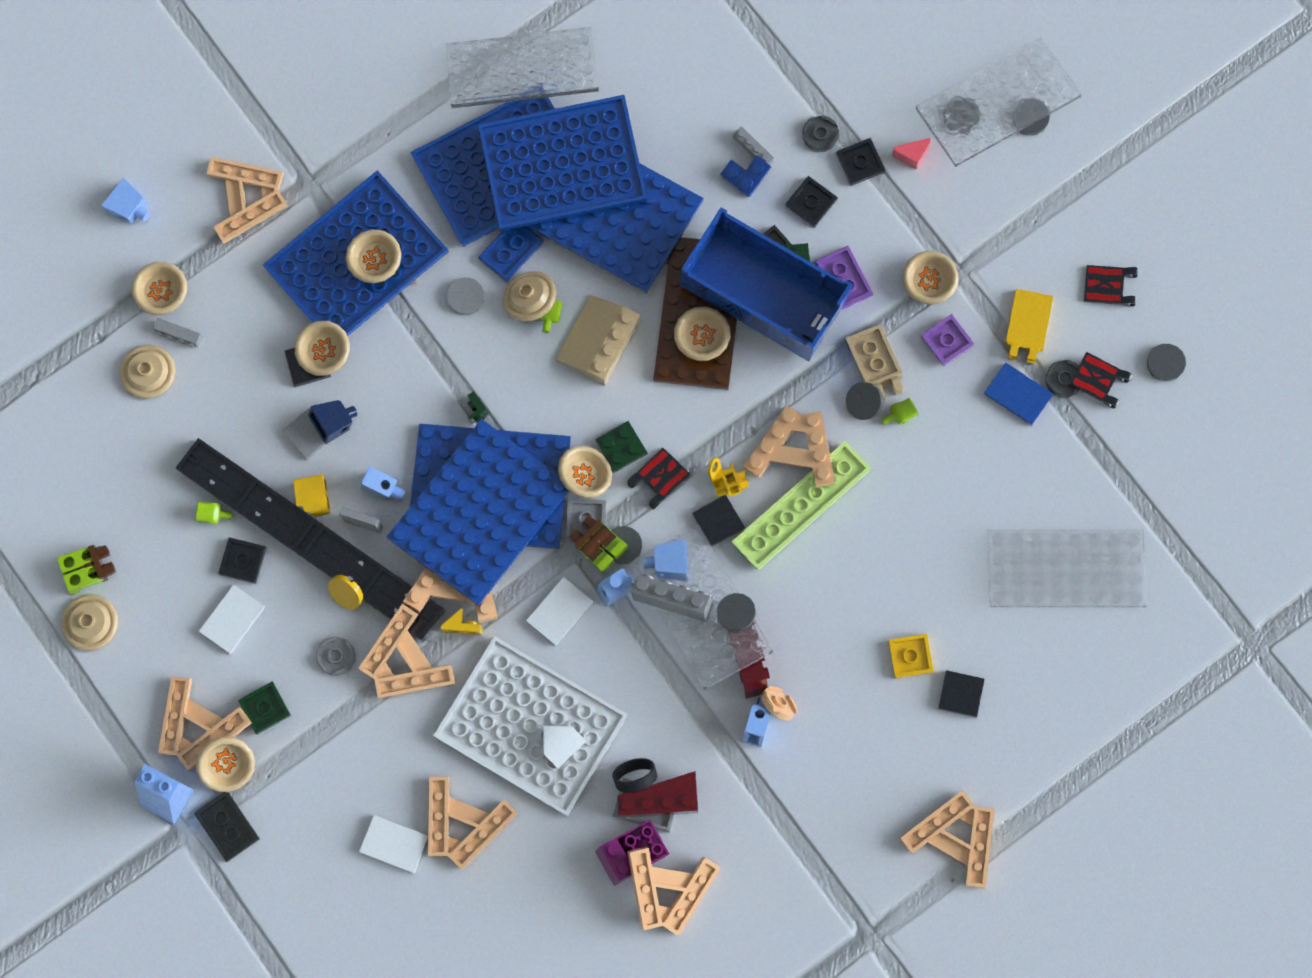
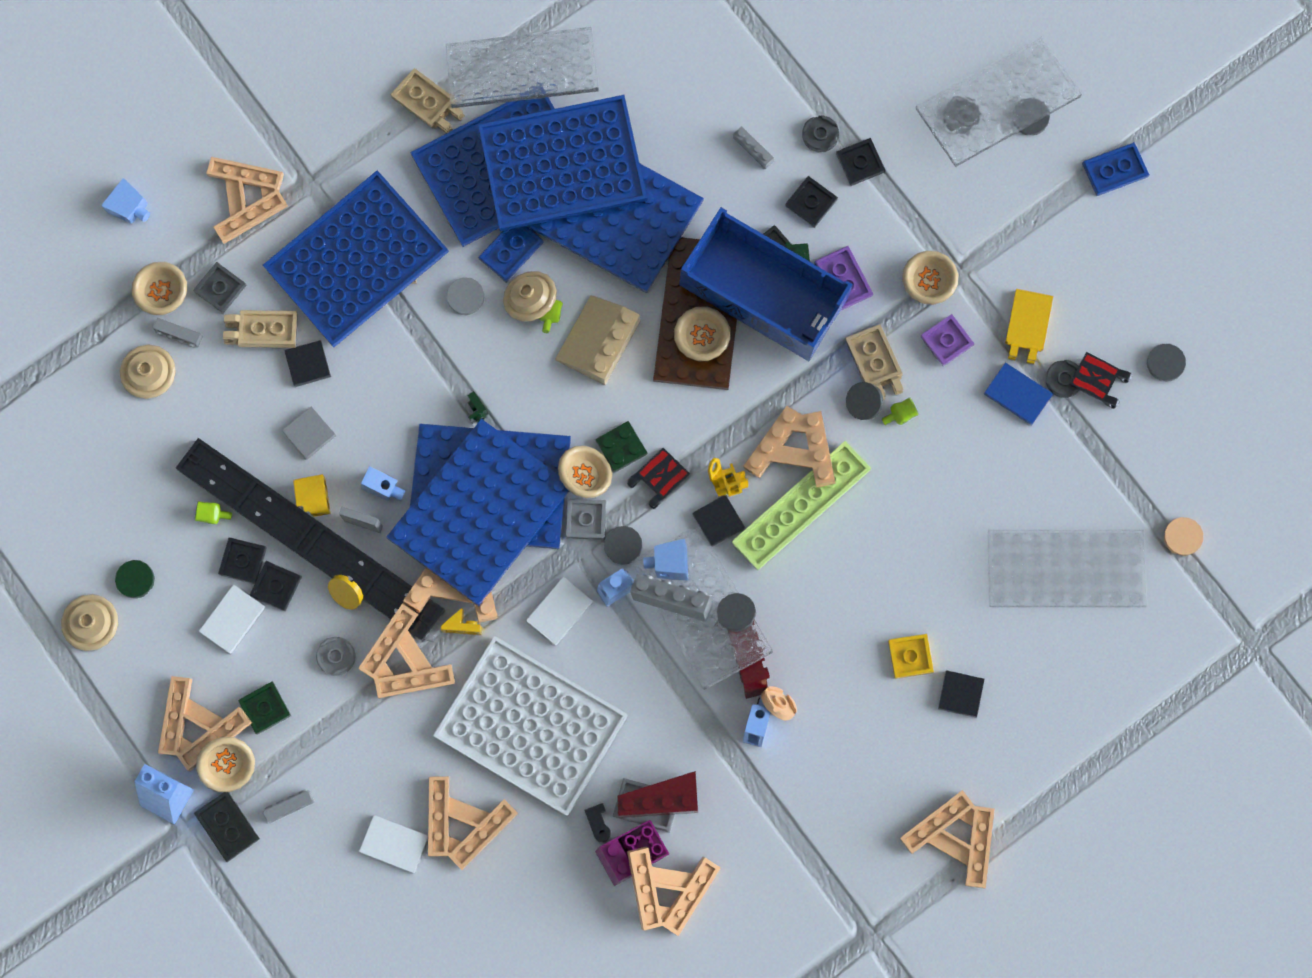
lime hips [57,545,116,595] -> none
tan piece [295,321,350,376] -> none
dark blue torso [308,400,357,445] -> none
tan piece [345,229,402,283] -> none
white slope [542,725,586,768] -> none
hips [570,516,628,574] -> none
black tyre [612,758,657,793] -> none
blue plate [720,155,772,197] -> none
coral slope [892,138,931,169] -> none
flag [1084,265,1138,307] -> none
none -> dark green tile [115,560,155,599]
none -> dark grey tile [193,262,247,314]
none -> tan tile [223,310,298,348]
none -> black tile [250,561,302,611]
none -> light grey piece [263,790,315,823]
none -> tan tile [390,68,465,134]
none -> black leg [584,803,611,842]
none -> blue tile [1082,142,1149,196]
none -> light nougat tile [1164,517,1203,556]

